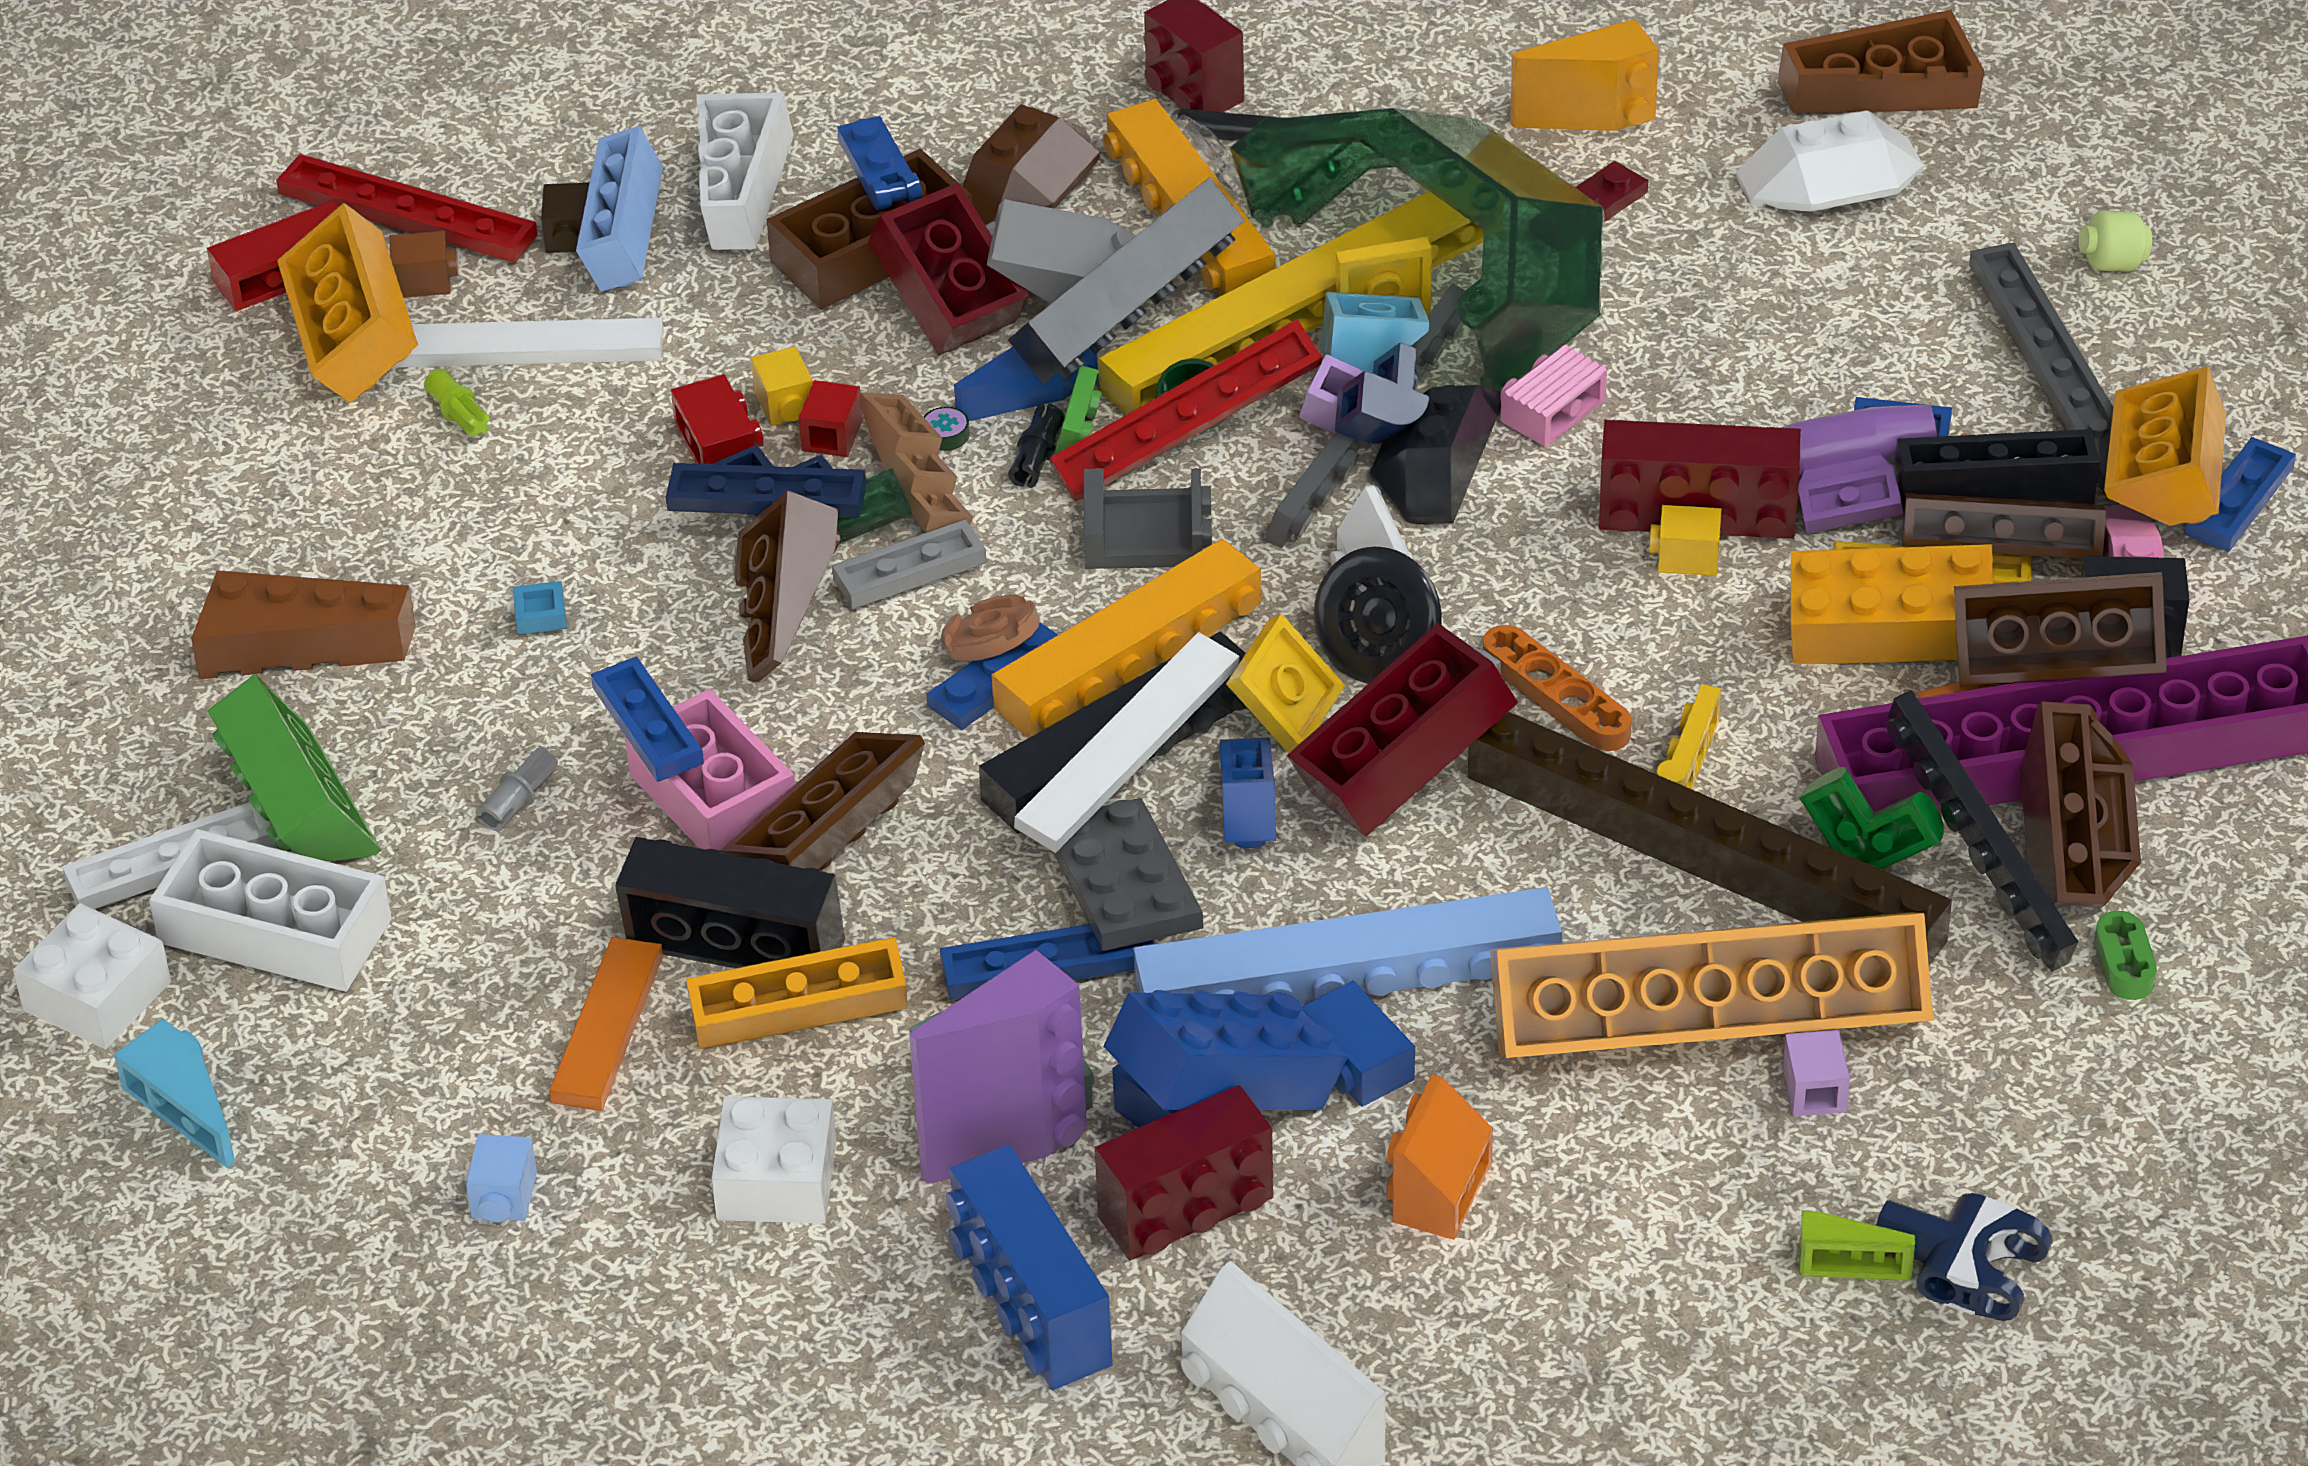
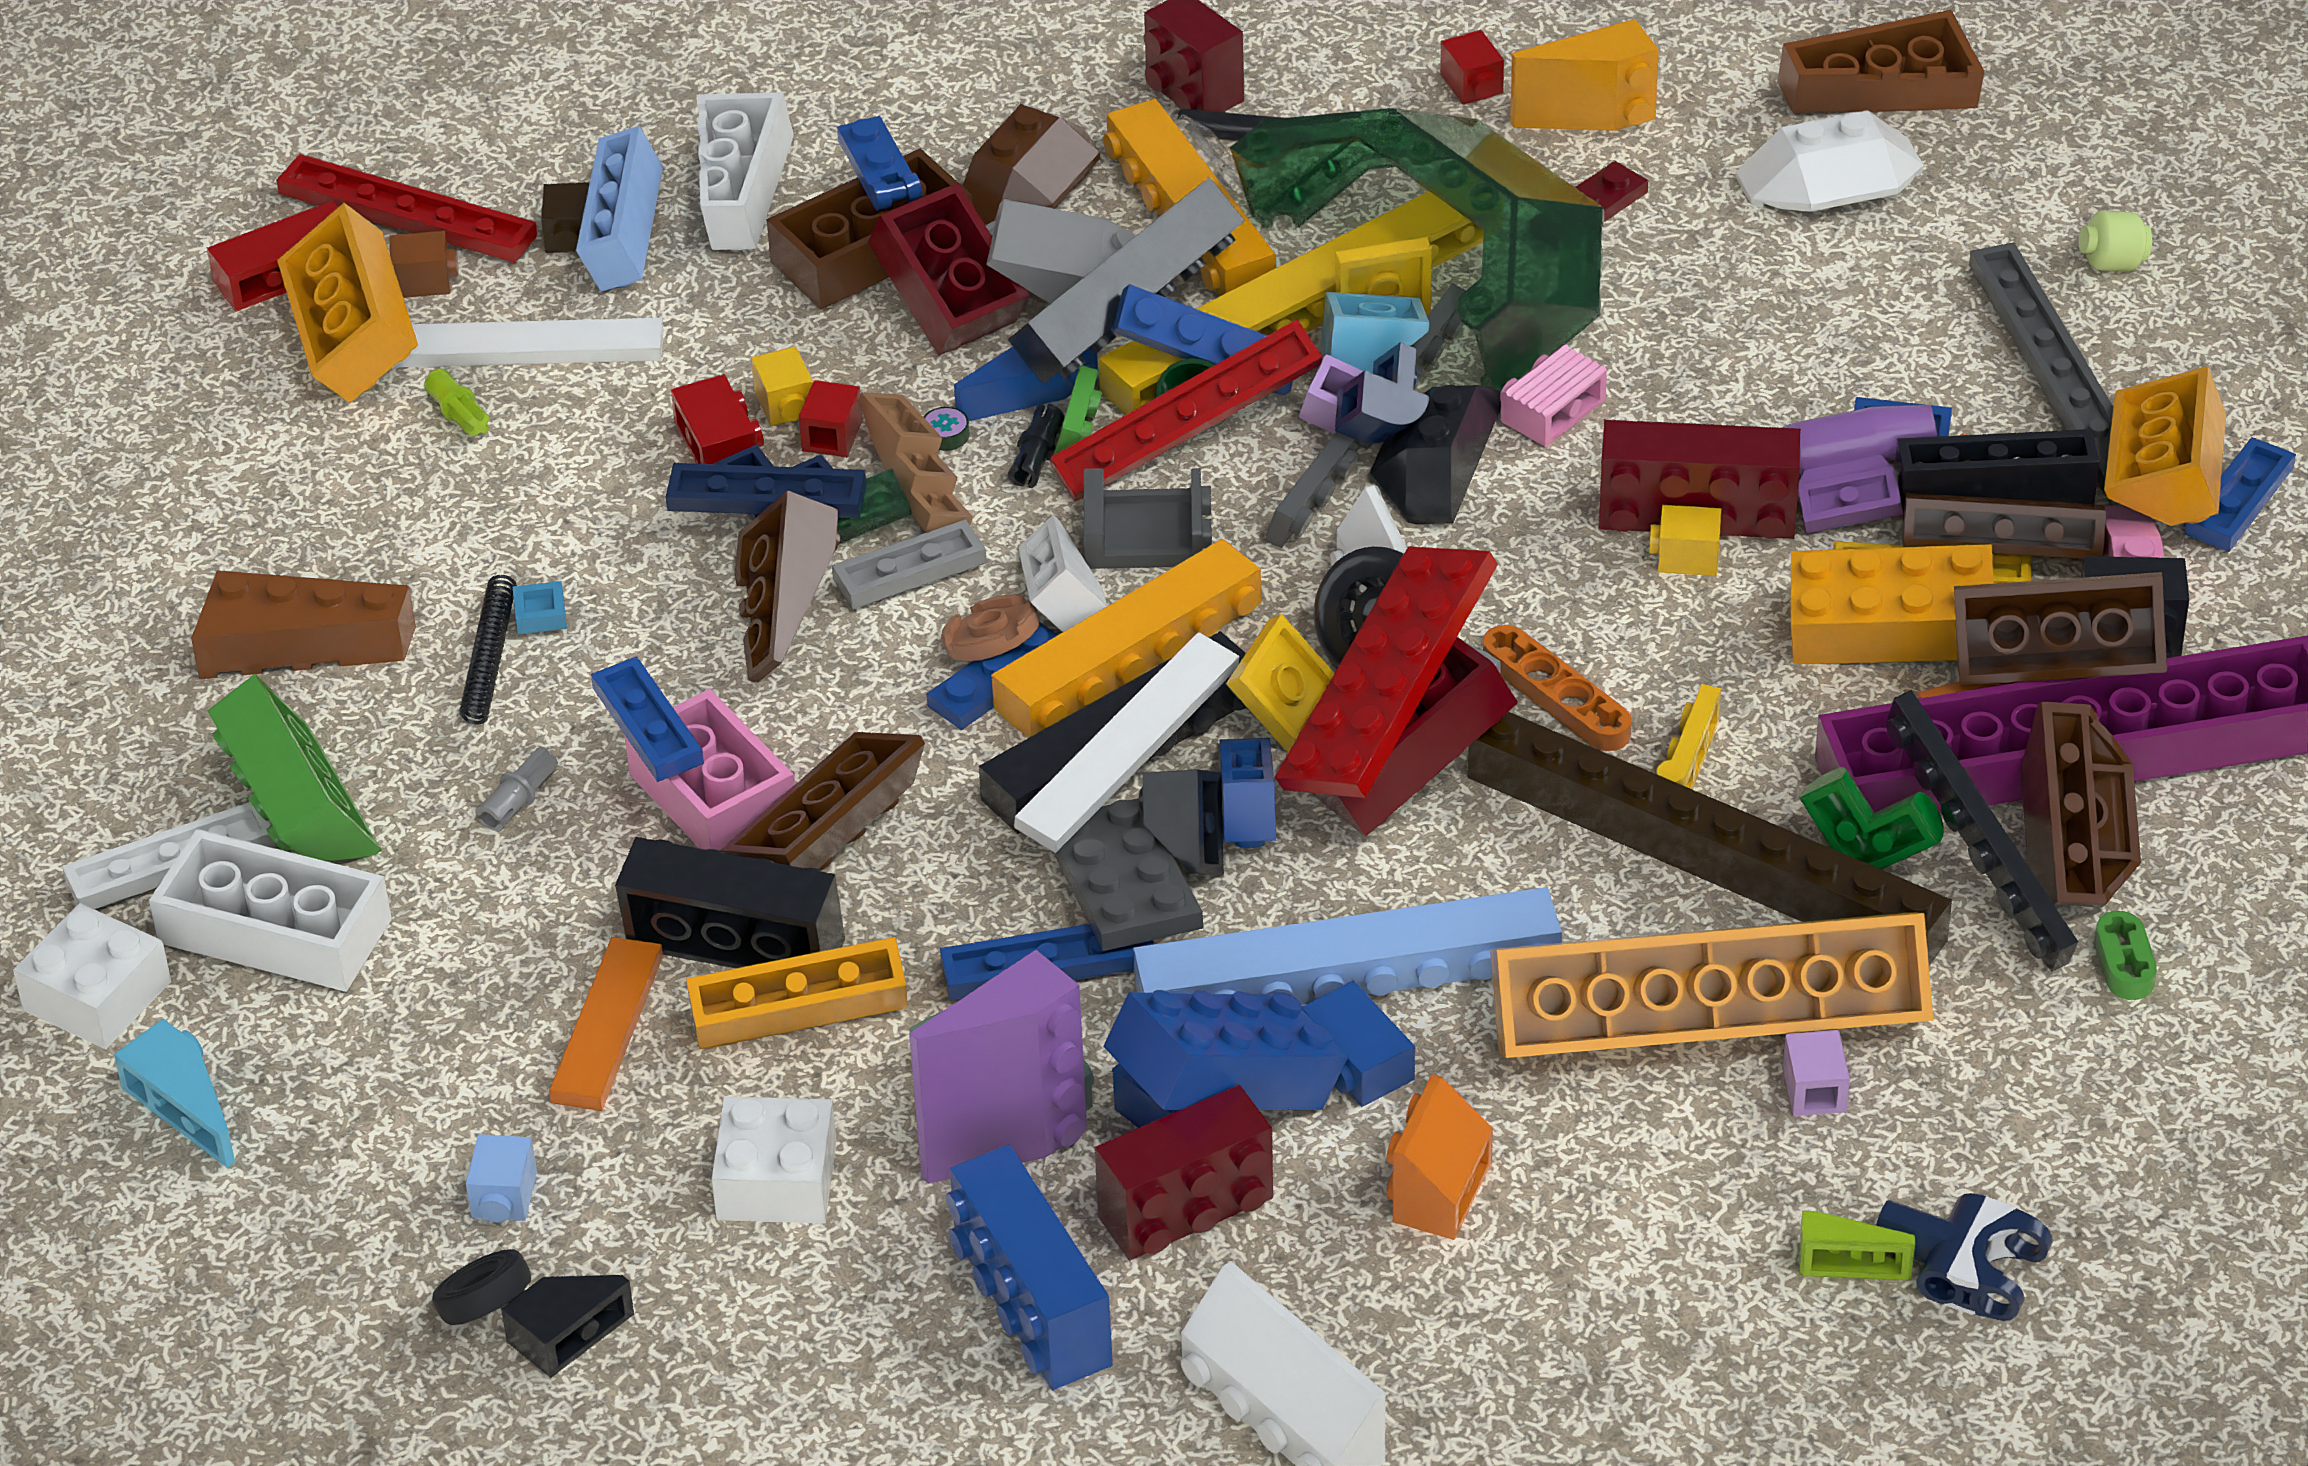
none -> black tyre [432,1249,531,1325]
none -> black piece [459,575,517,725]
none -> black slope [501,1275,634,1378]
none -> white slope [1018,515,1107,632]
none -> blue plate [1112,284,1293,395]
none -> black slope [1139,769,1224,876]
none -> red plate [1275,546,1498,798]
none -> red brick [1440,30,1504,105]

